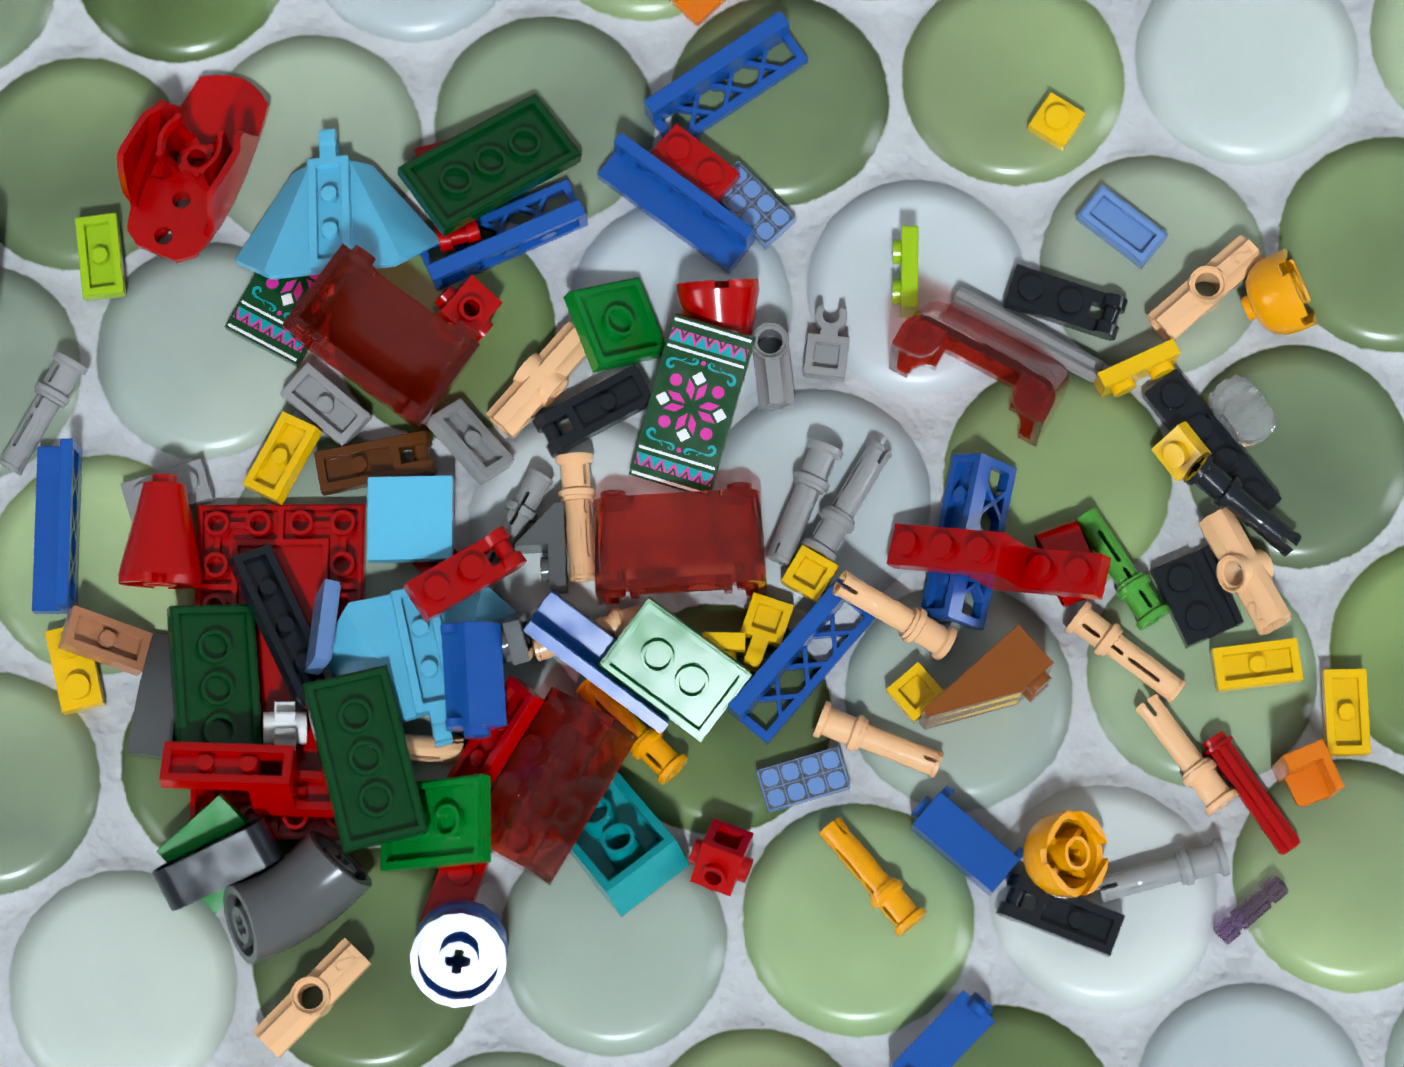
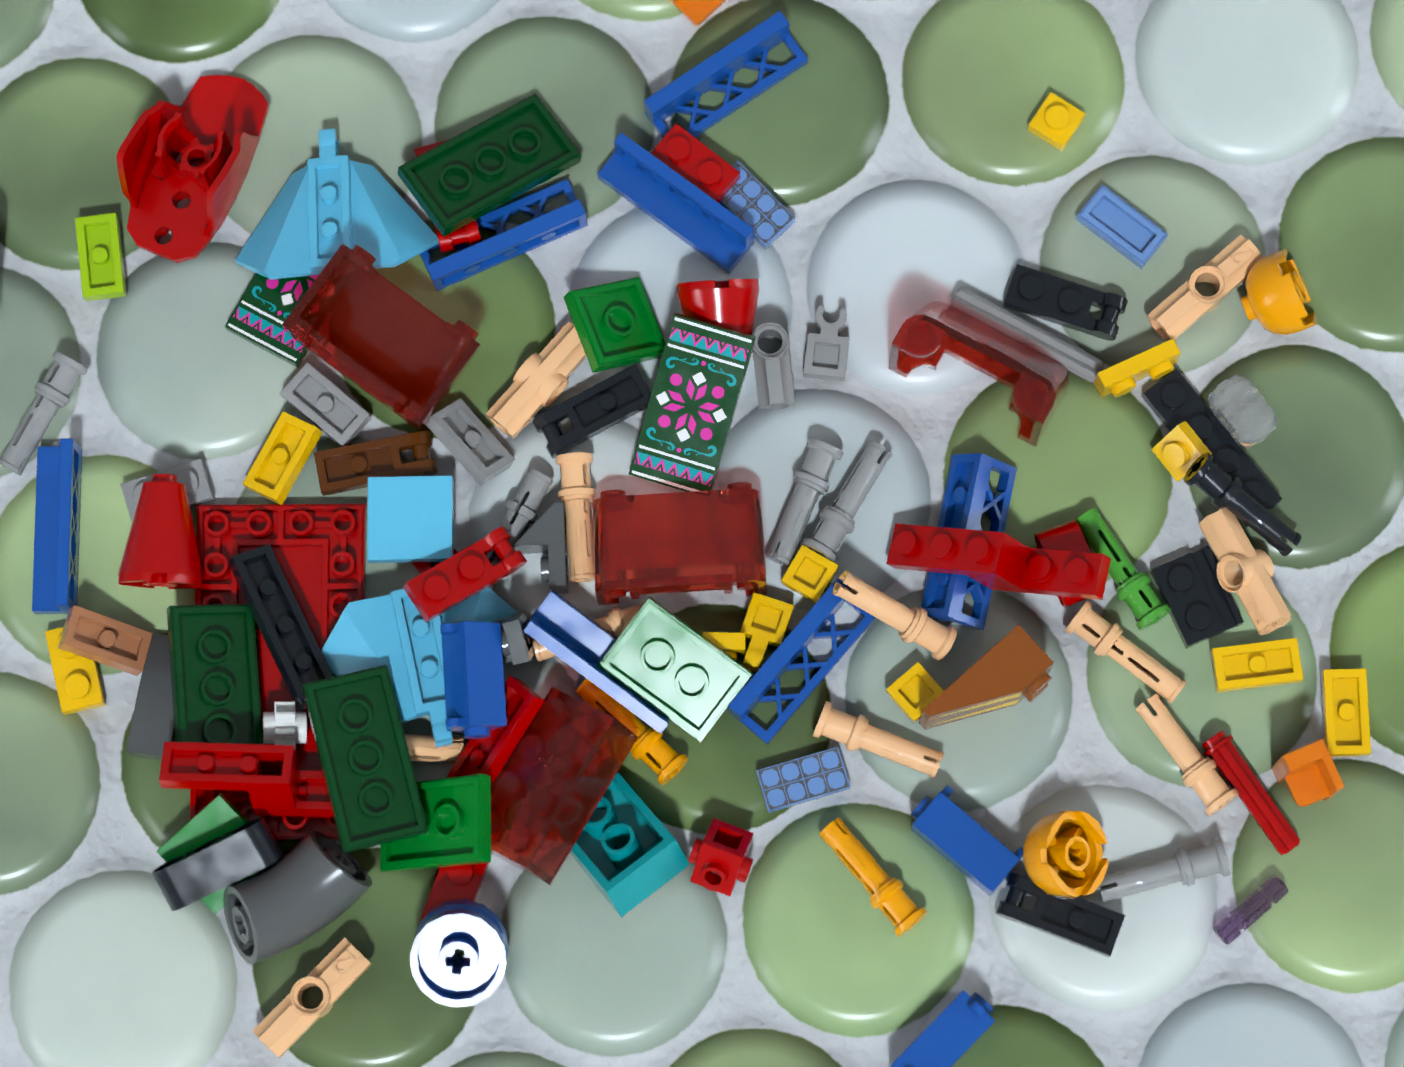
medium blue tile [305,579,341,675] -> none
red brick [430,275,503,347] -> none
lime plate [892,226,919,318] -> none

